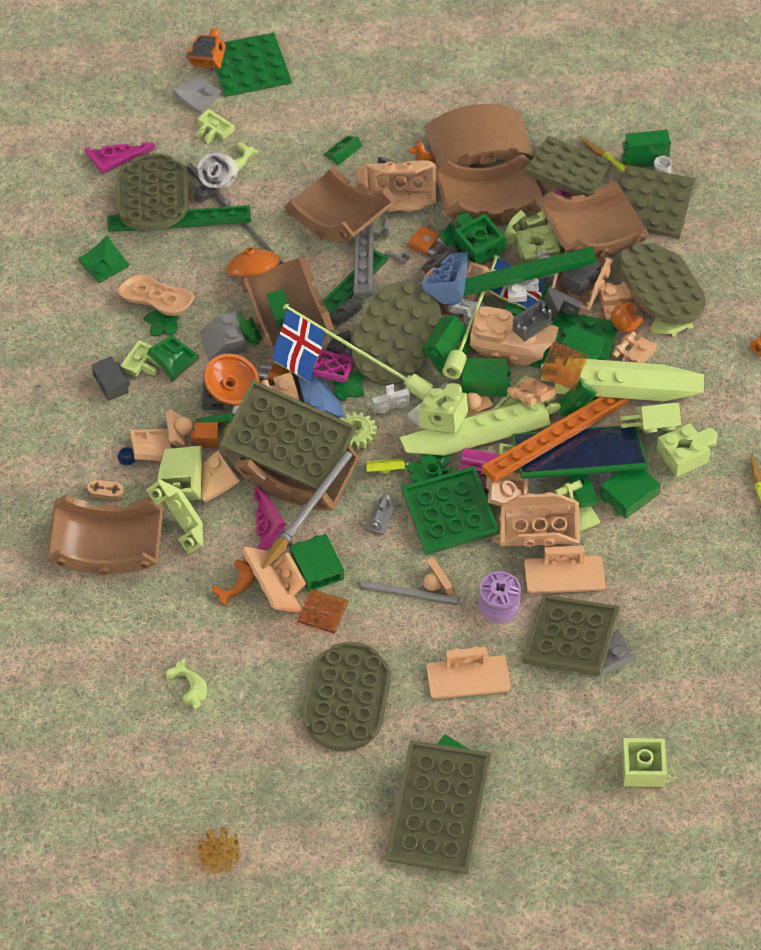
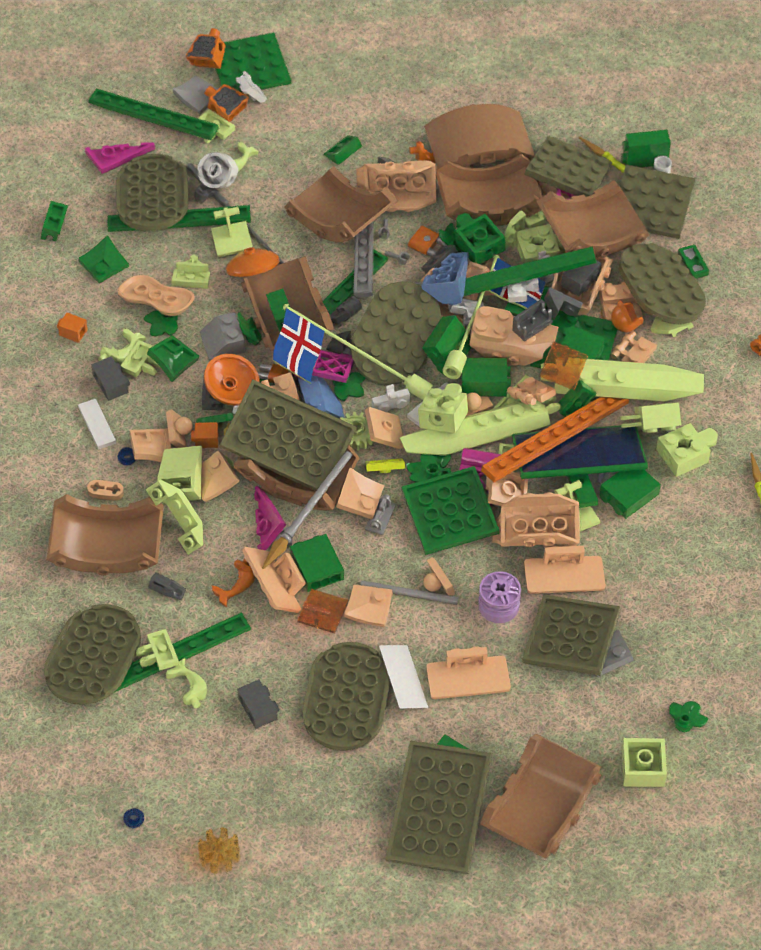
none -> green hinge [40,201,68,241]
none -> olive plate [44,604,141,705]
none -> orange brick [57,312,88,343]
none -> white tile [78,398,116,450]
none -> green tile [88,88,219,140]
none -> yellowish green animal [98,328,146,365]
none -> green tile [115,612,251,692]
none -> clear blue plate [123,808,144,828]
none -> yellowish green hinge [136,629,179,670]
none -> dark grey hinge [148,572,186,600]
none -> yellowish green slope [172,254,210,289]
none -> torso [204,85,248,122]
none -> yellowish green plate [211,206,252,257]
none -> white plate [236,71,267,103]
none -> dark grey brick [237,679,279,729]
none -> light nougat plate [336,468,384,519]
none -> light nougat plate [344,585,393,627]
none -> light nougat plate [365,407,404,449]
none -> white sticker [379,645,428,708]
none -> medium nougat panel [480,733,602,859]
none -> green plate [669,701,708,732]
none -> green piece [678,244,709,279]

